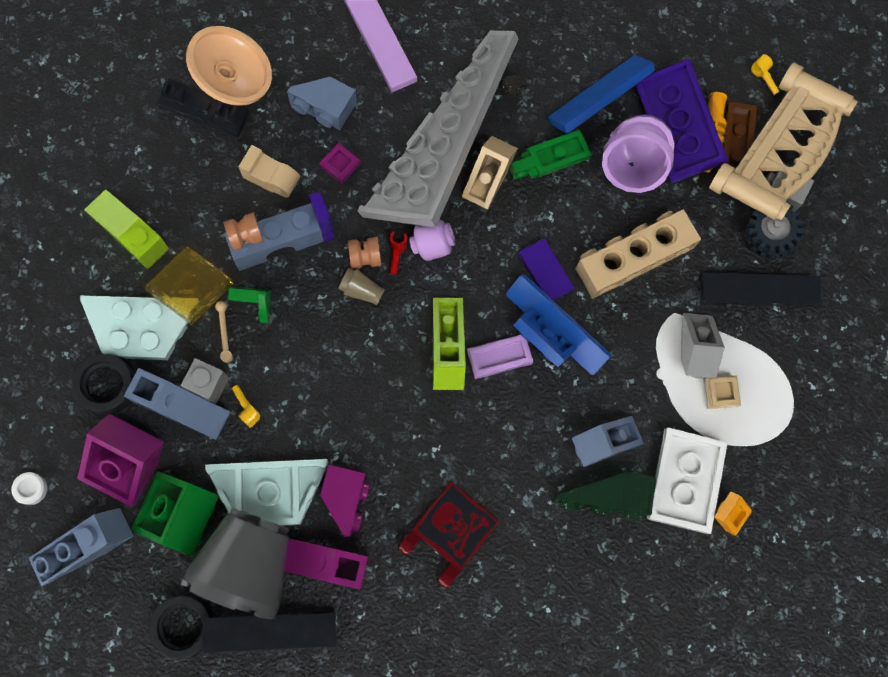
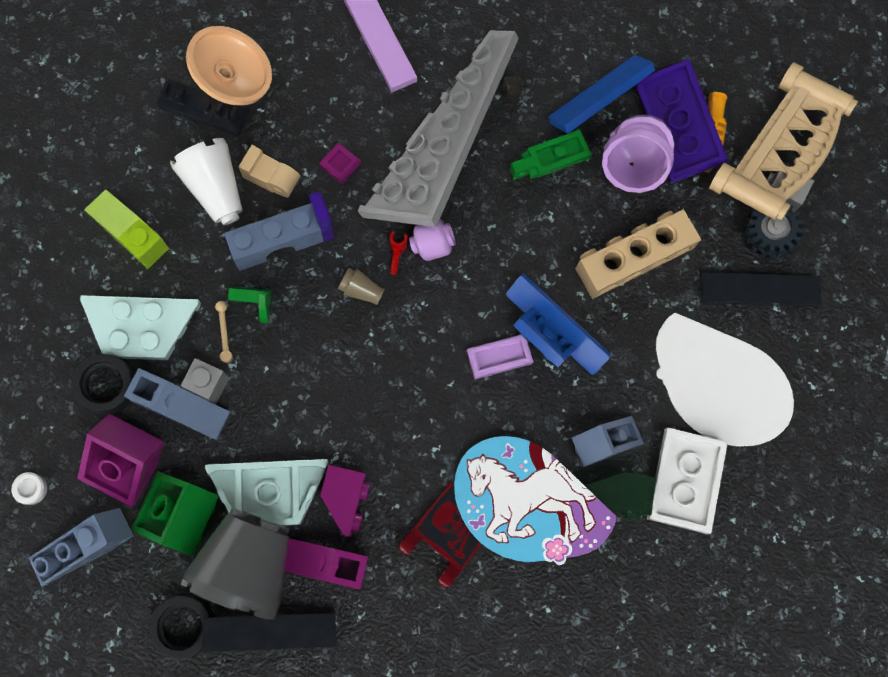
clear yellow tile [145,246,233,325] -> none
nougat wheel [223,212,264,251] -> none
yellow hand [232,385,260,428] -> none
sand blue slope [287,77,357,130] -> none
nougat wheel [348,237,381,269] -> none
lime slope [433,298,466,390] -> none
tan slope [462,136,518,209] -> none
dark purple tile [518,238,574,301] -> none
light grey slope [681,313,725,379] -> none
tan tile [704,375,741,409] -> none
light orange plate [714,492,752,536] -> none
reddish brown plate [719,101,757,169] -> none
yellow hand [751,54,780,95] -> none
none -> white cone [170,138,242,226]
none -> sticker [454,436,616,565]

